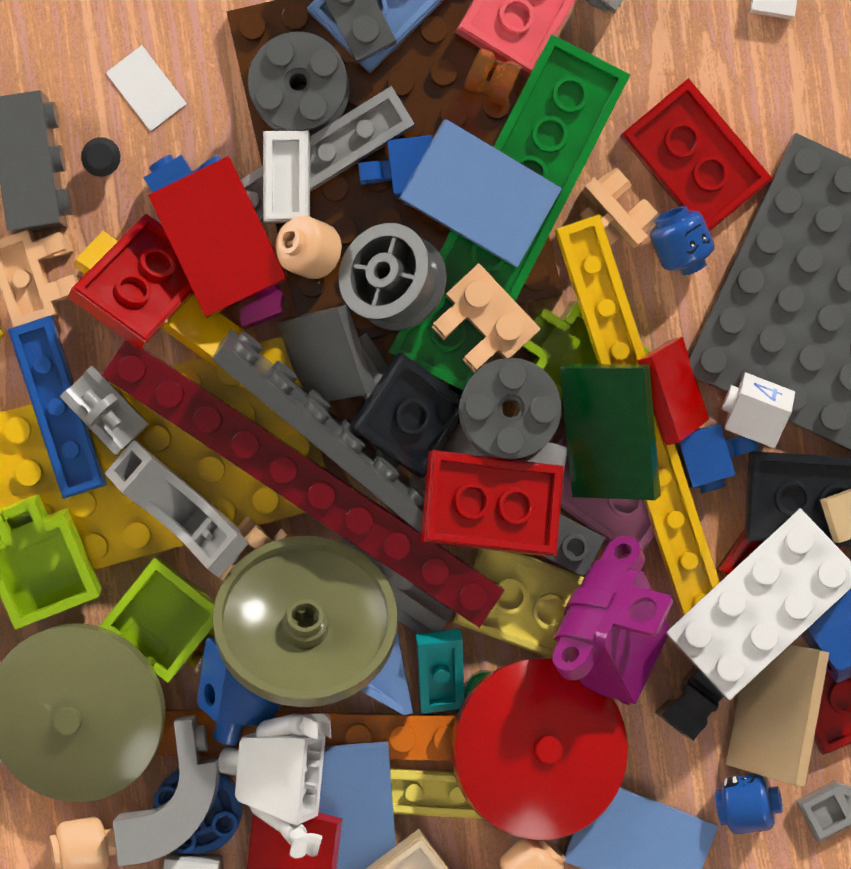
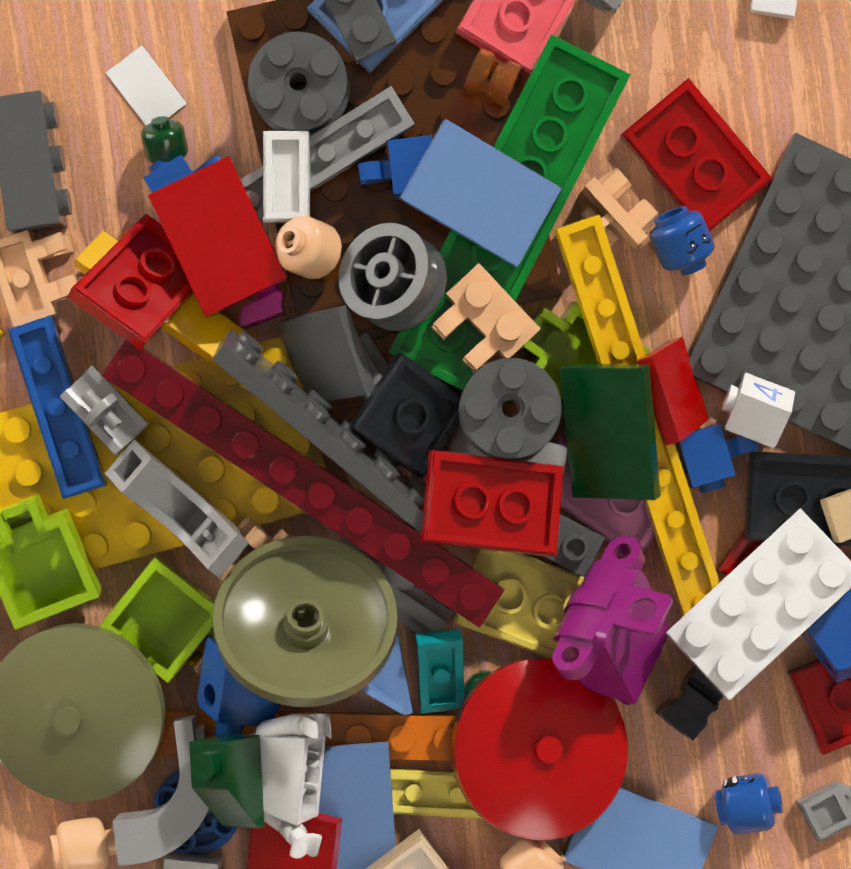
black piece [81,137,121,177] -> none
tan tile [726,644,829,786] -> none
none -> dark green piece [141,116,188,164]
none -> dark green slope [189,734,264,828]

